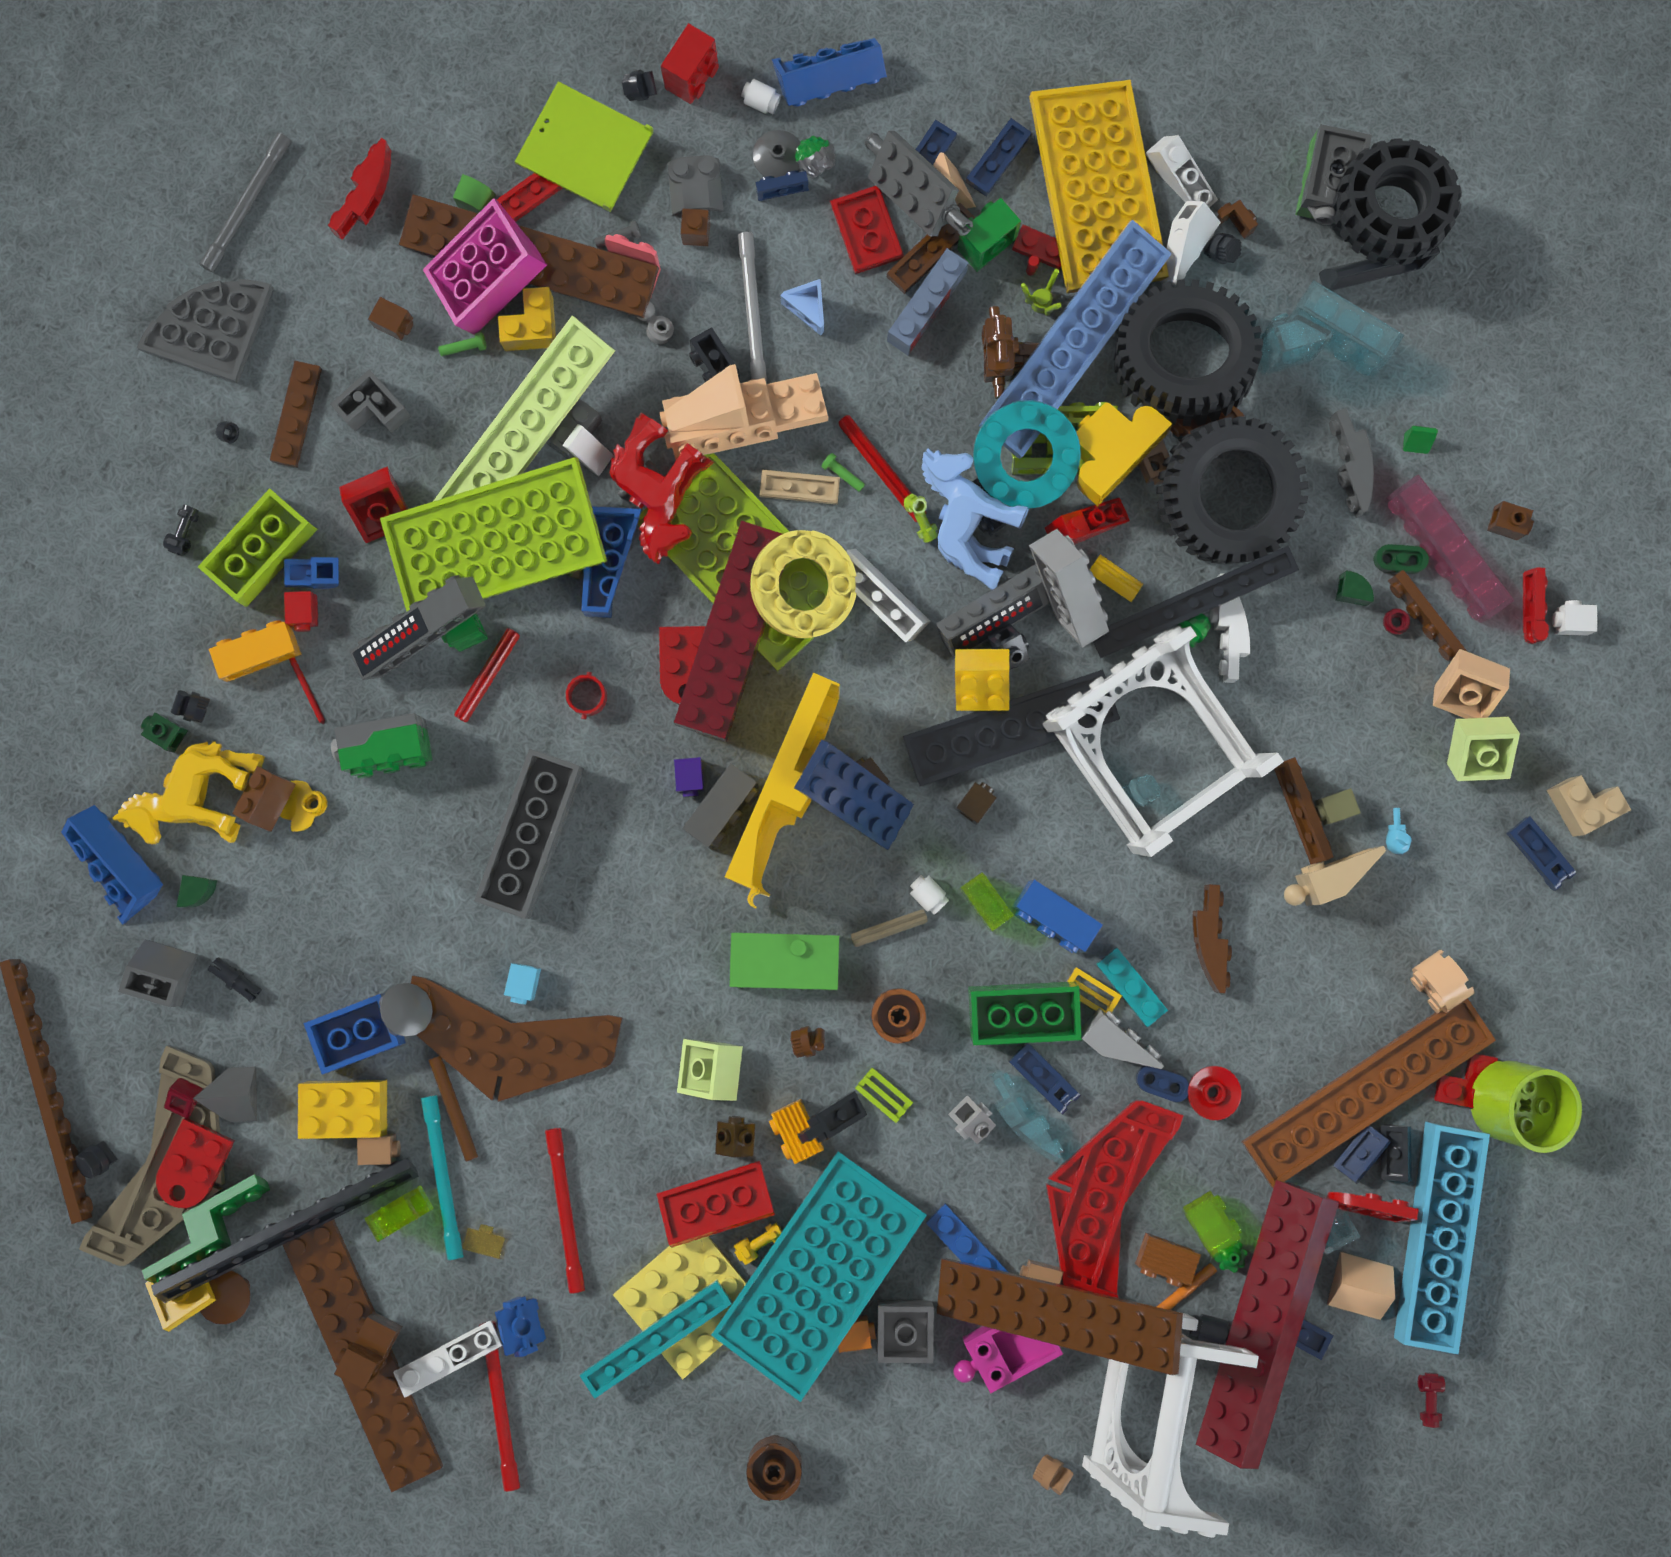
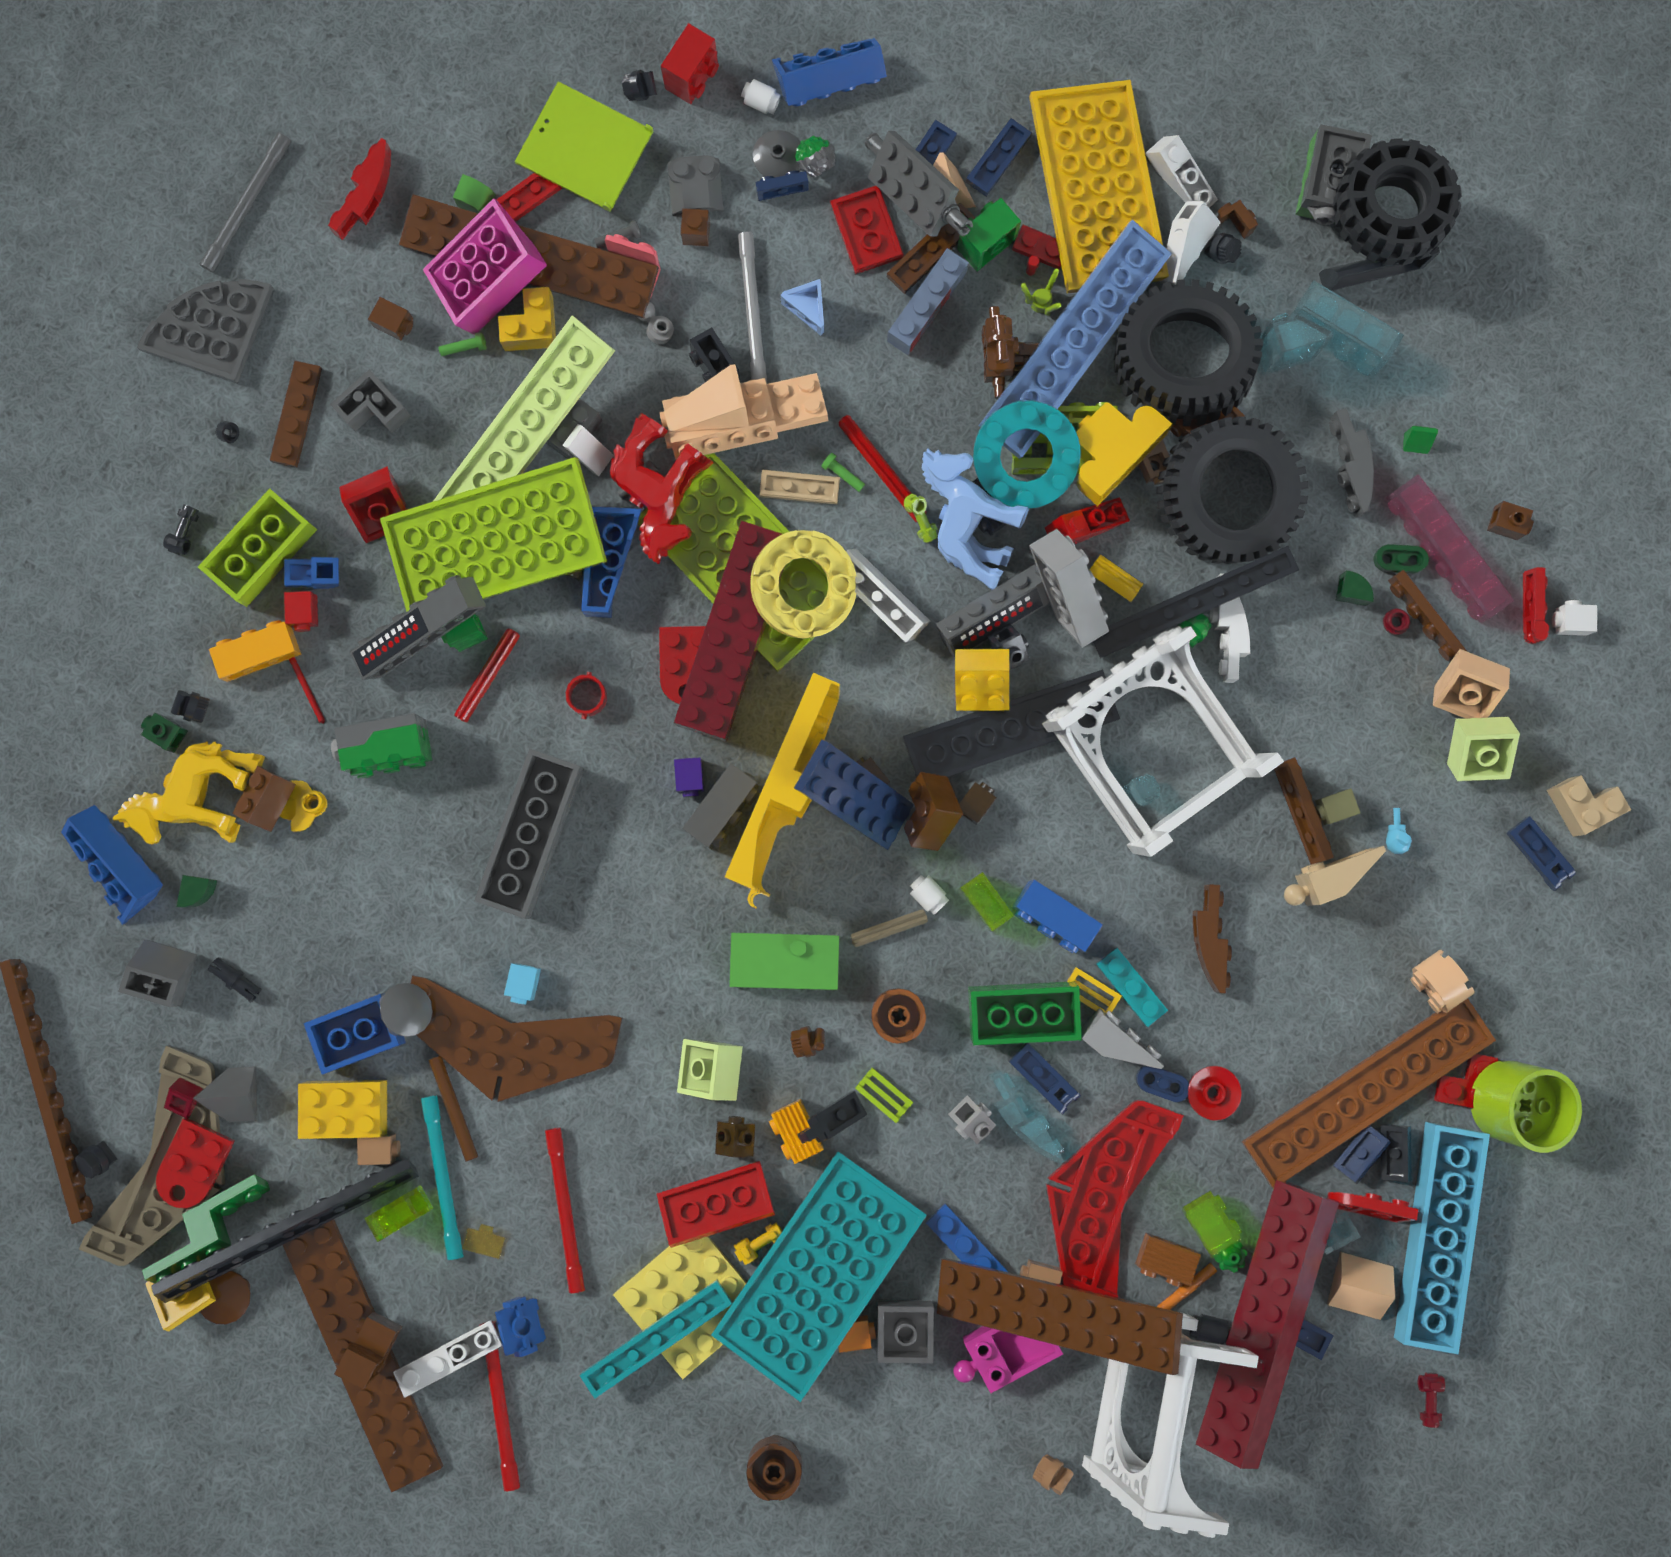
none -> reddish brown brick [904,772,963,851]

